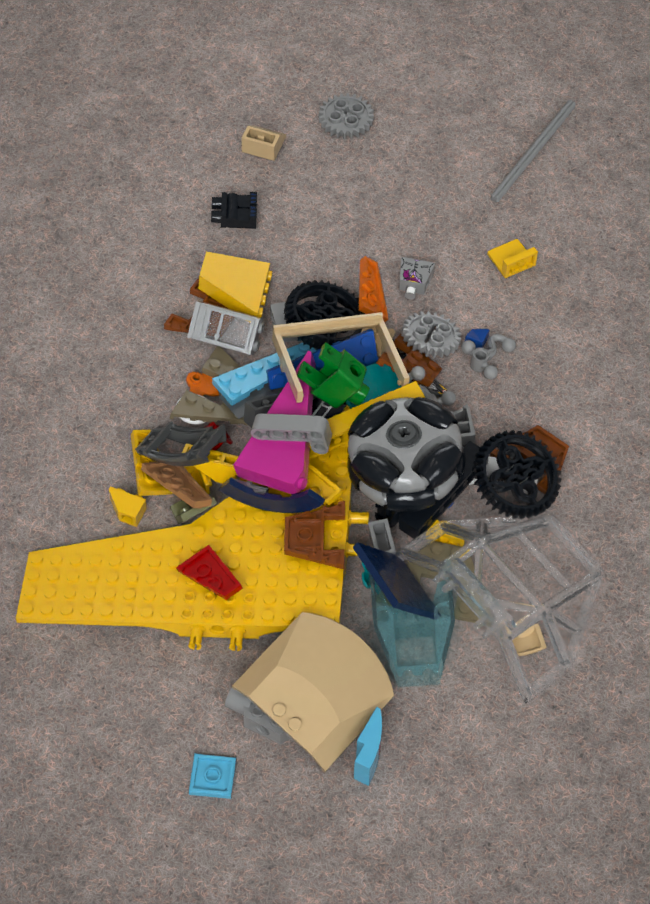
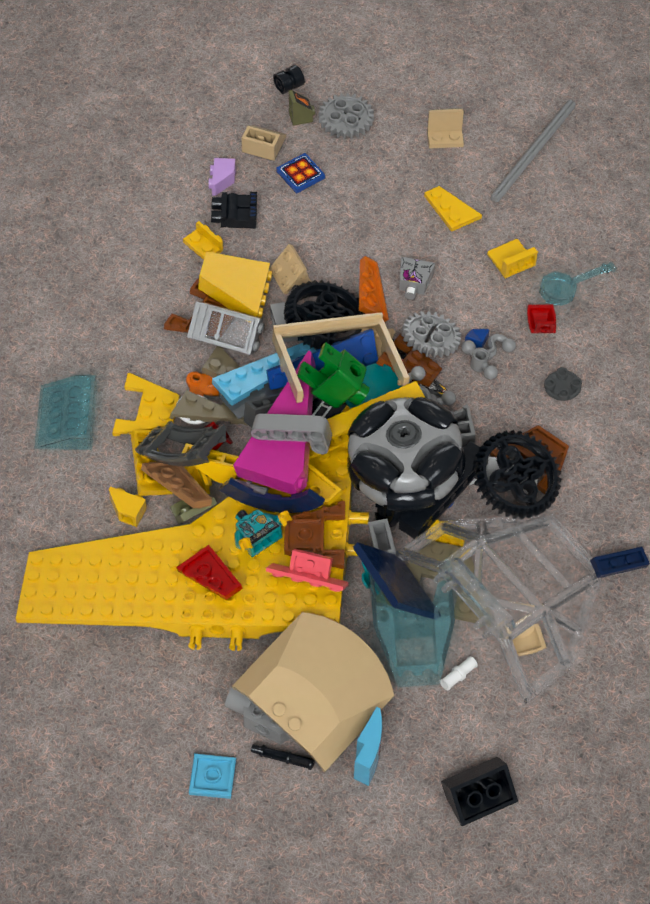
none -> clear light blue slope [34,375,97,450]
none -> yellow wing [112,373,180,436]
none -> yellow bracket [183,221,223,260]
none -> lavender slope [209,158,236,196]
none -> torso [234,510,293,558]
none -> black piece [251,744,315,770]
none -> coral bracket [266,549,349,592]
none -> tan bracket [269,244,311,294]
none -> black wheel [273,64,305,94]
none -> tile [276,153,325,194]
none -> olive slope [289,90,315,126]
none -> yellow wing [424,186,482,232]
none -> tan bracket [427,109,464,148]
none -> white pin [440,656,478,691]
none -> black slope [441,757,518,826]
none -> red piece [527,304,556,333]
none -> clear light blue piece [539,262,617,306]
none -> dark grey dish [544,367,582,401]
none -> dark blue plate [590,547,650,578]

